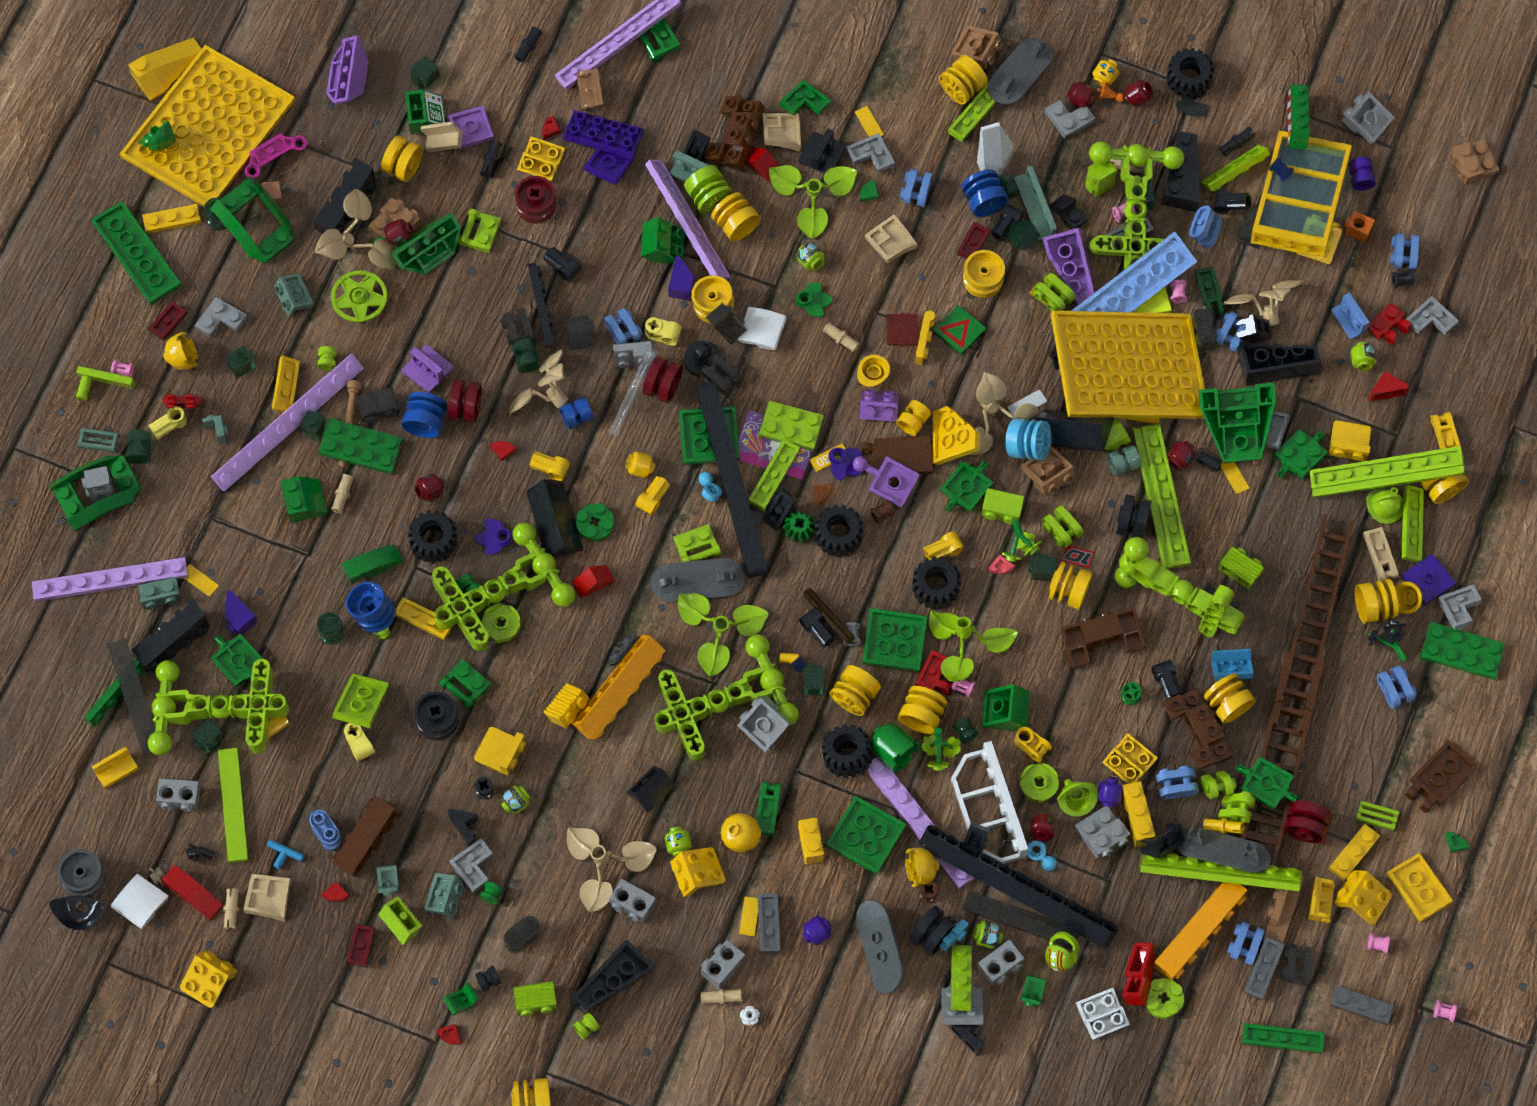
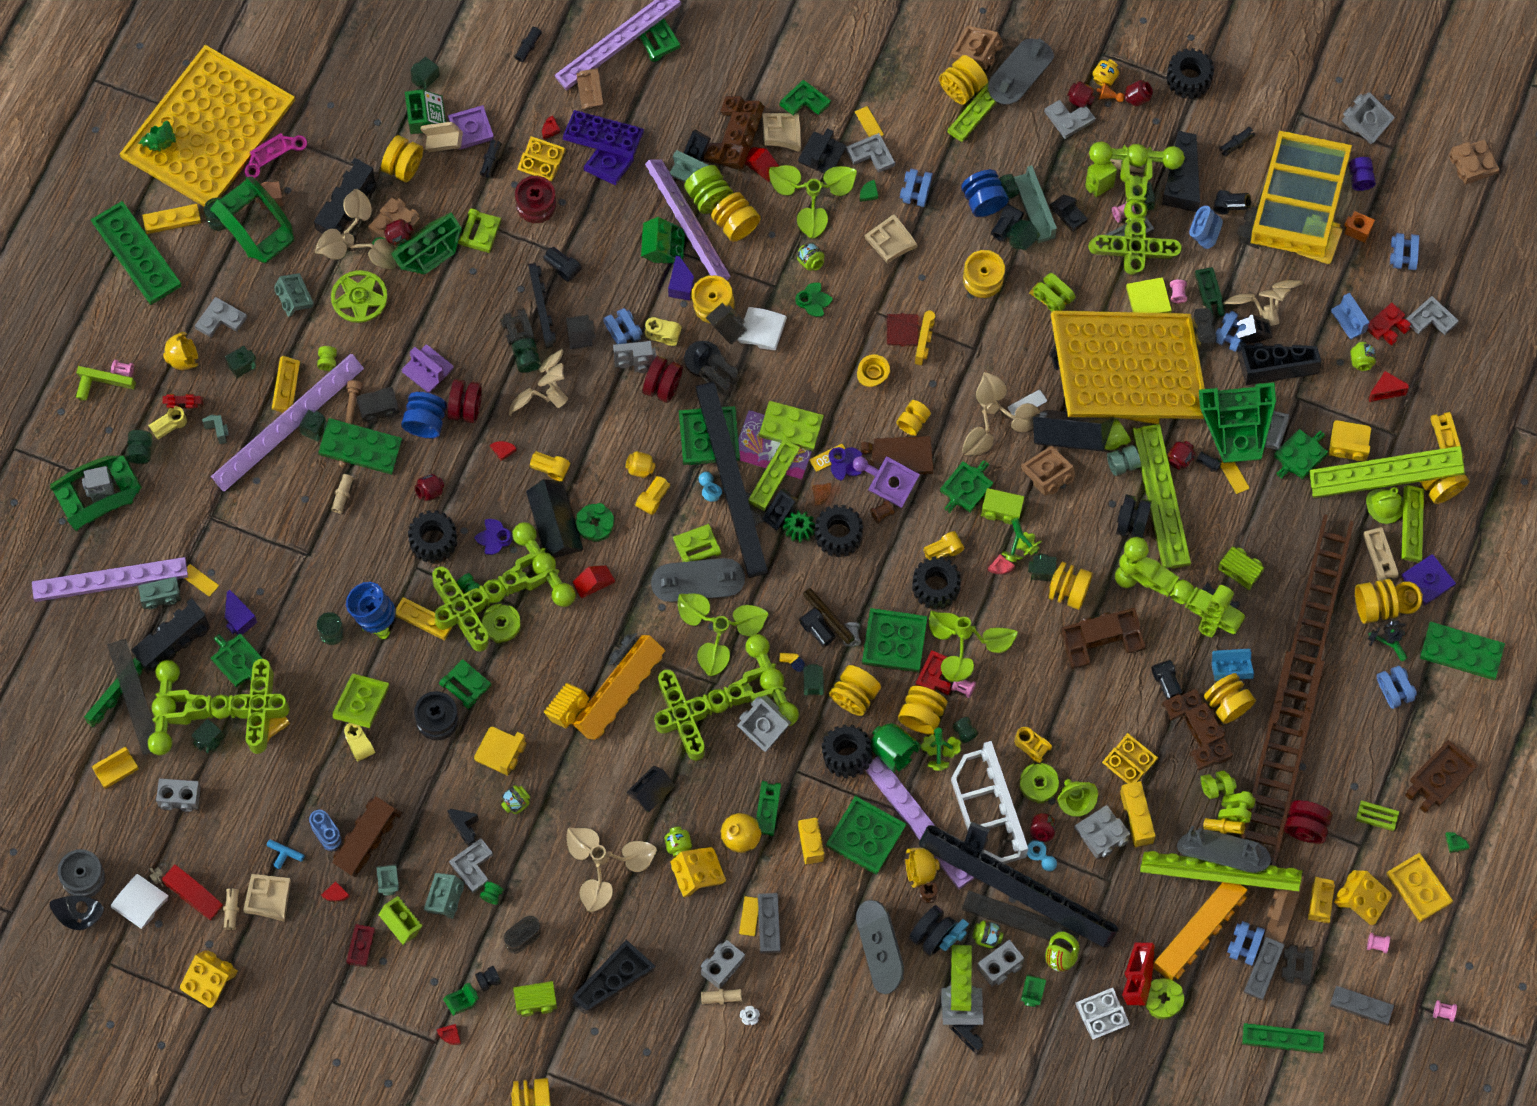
sand green tile [77,428,119,453] -> none
yellow wedge [128,37,201,102] -> none
dark red plate [148,301,187,341] -> none
black plate [185,843,214,863] -> none
lime tile [218,748,249,864] -> none
green slope [280,476,328,523] -> none
medium lavender wedge [326,35,369,105] -> none
green slope [341,545,403,585] -> none
black bush [475,777,494,800] -> none
blue wheel [559,397,594,429] -> none
lime wheel [572,1012,600,1040] -> none
clear axle [609,349,656,437] -> none
light grey brick [609,879,656,923] -> none
dark purple head [802,916,833,945] -> none
tan pin [823,322,860,353] -> none
medium lavender bracket [859,389,899,422] -> none
yellow plate [932,406,980,465] -> none
green tile [933,305,986,355] -> none
dark red plate [957,222,990,259] -> none
white wedge [977,122,1014,176] -> none
green slope [982,684,1029,731] -> none
medium azure wheel [1006,418,1051,461] -> none
lime brick [1041,505,1084,548] -> none
medium lavender wedge [1043,228,1095,305] -> none
sticker [1062,545,1094,568] -> none
light blue plate [1071,232,1197,312] -> none
dark purple head [1098,777,1124,807] -> none
green wheel [1121,682,1141,705] -> none
black hinge [1141,823,1185,859] -> none
medium blue brick [1156,766,1199,800] -> none
pearl dark grey piece [1176,97,1208,117] -> none
lime plate [1200,145,1270,192] -> none
green plate [1236,756,1298,810] -> none
clear blue bush [1269,157,1294,182] -> none
green brick [1288,84,1310,150] -> none
yellow plate [1328,824,1380,881] -> none
black bush [1391,268,1414,288] -> none
light grey plate [1438,585,1482,631] -> none

